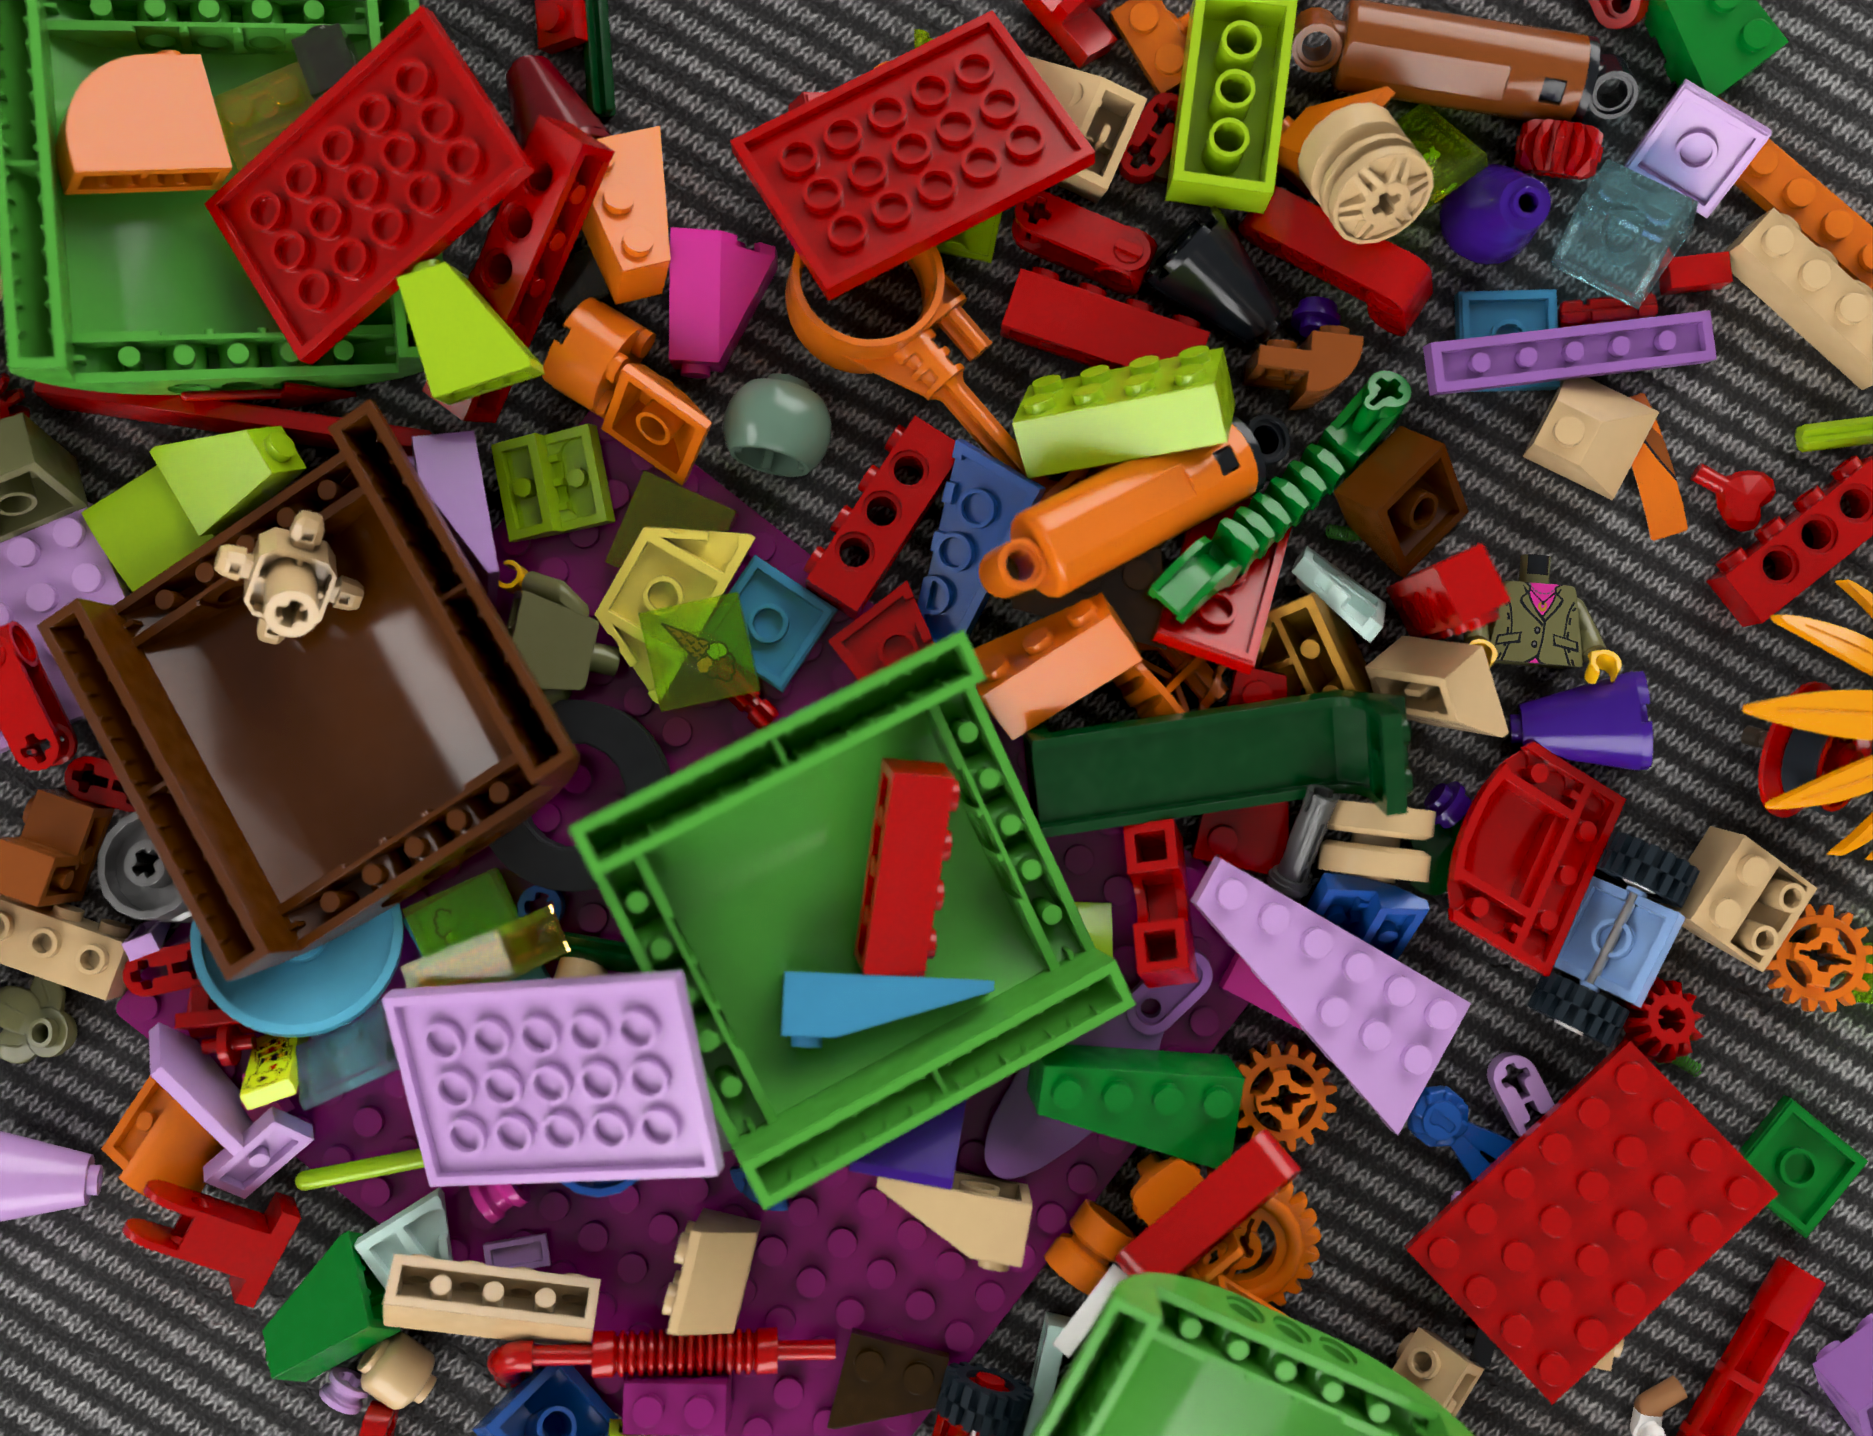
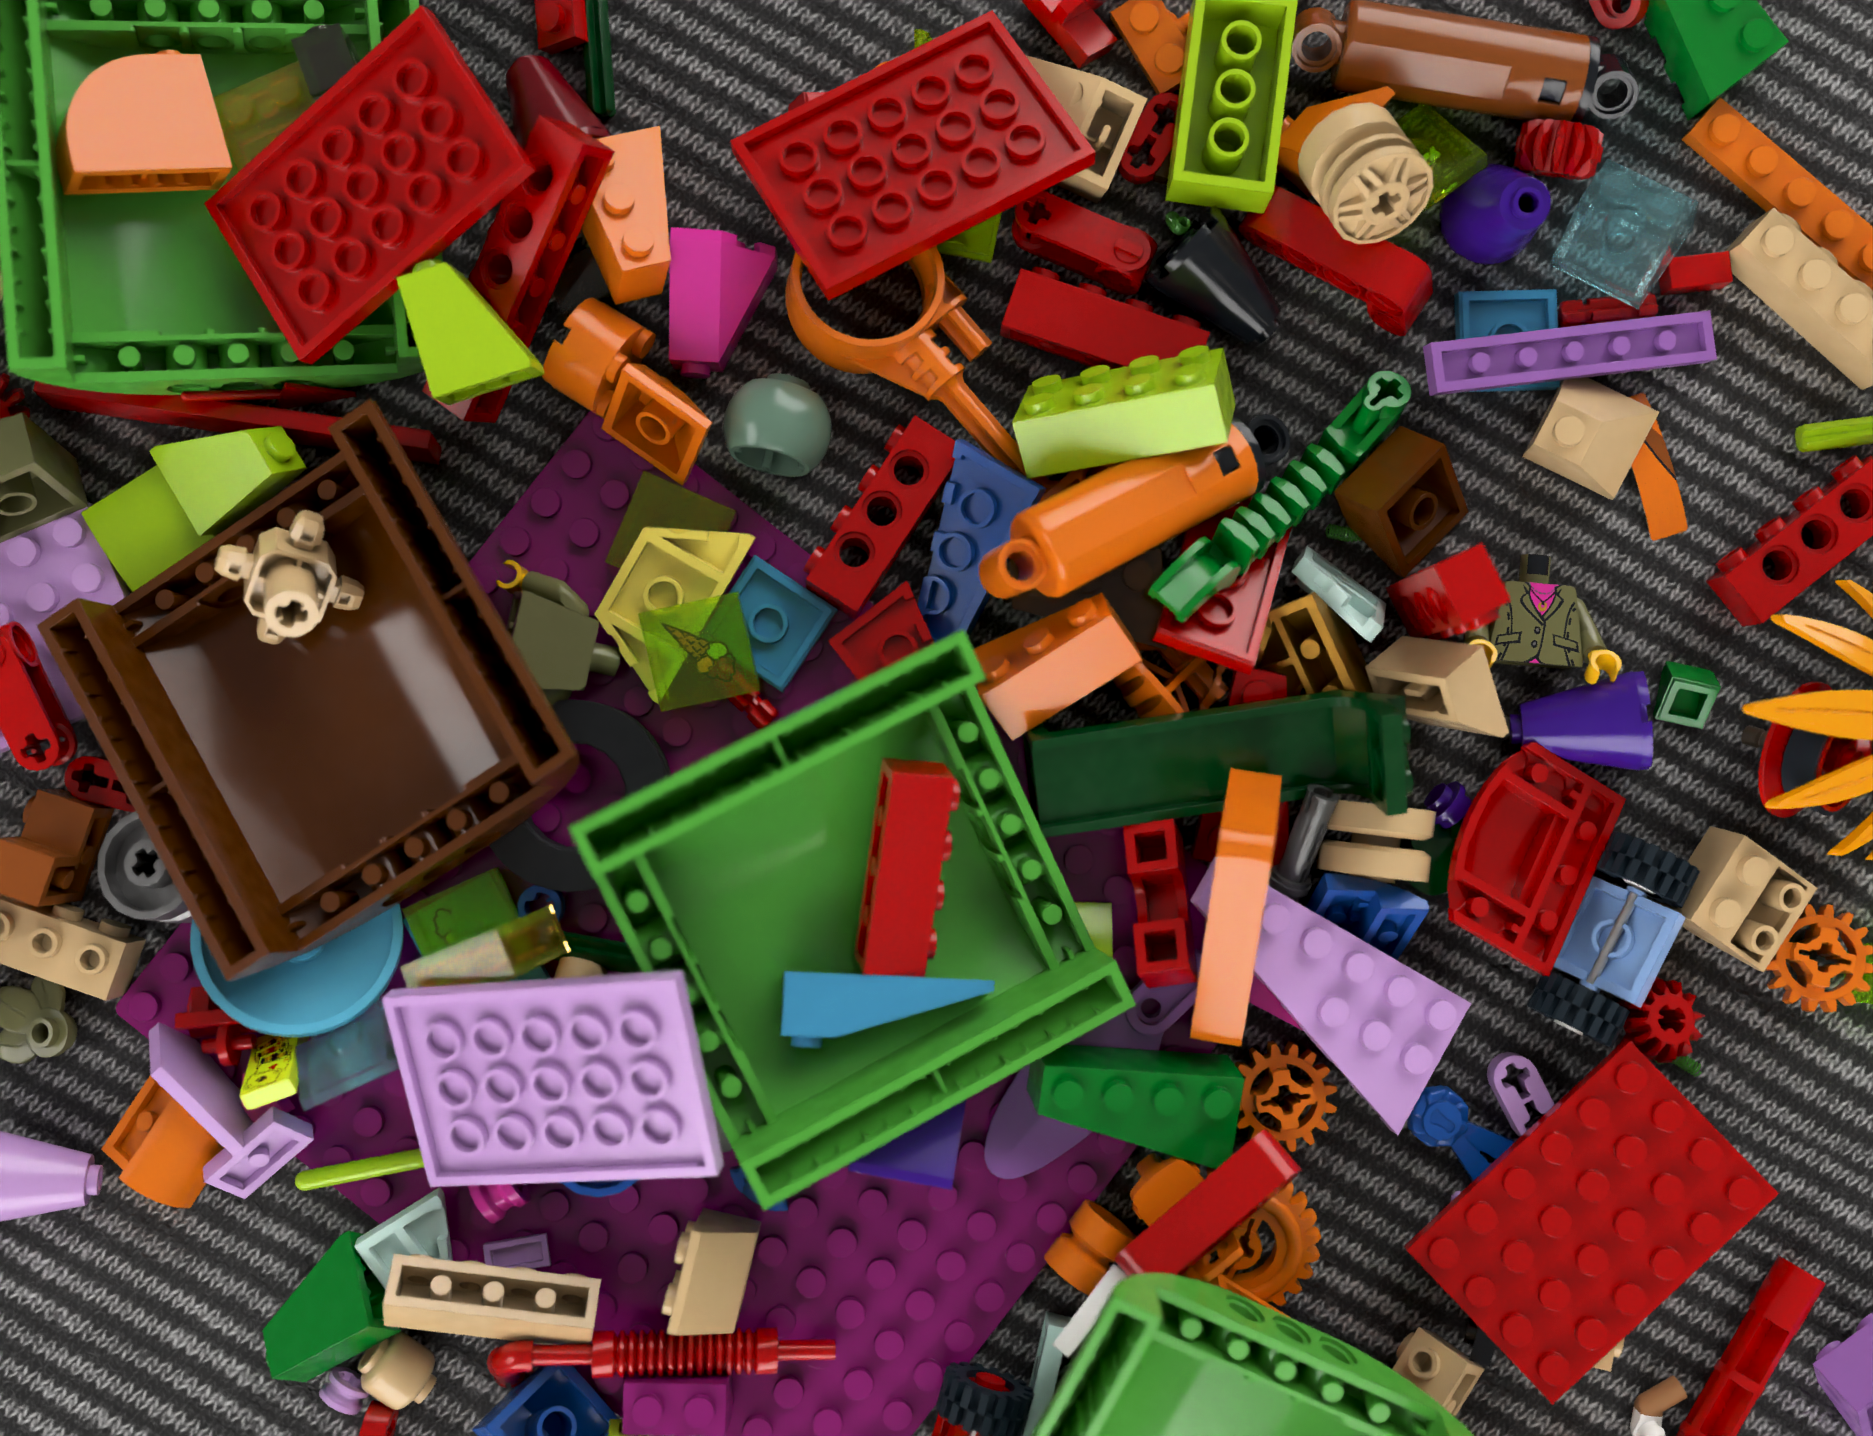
lavender piece [121,920,171,961] -> none
red piece [122,1180,301,1308] -> none
red beam [123,942,202,997] -> none
medium lavender slope [407,430,499,609] -> none
lime slope [491,423,615,542] -> none
dark brown wing [827,1327,949,1430] -> none
tan slope [876,1171,1033,1272] -> none
dark orange brick [1242,325,1364,410] -> none
dark purple plate [1291,296,1341,338] -> none
lavender tile [1623,78,1772,218] -> none
red rock [1690,463,1776,532] -> none
green tile [1738,1095,1868,1238] -> none
none -> bright green leg [1165,211,1191,235]
none -> beam [1190,768,1282,1047]
none -> green slope [1653,661,1721,729]

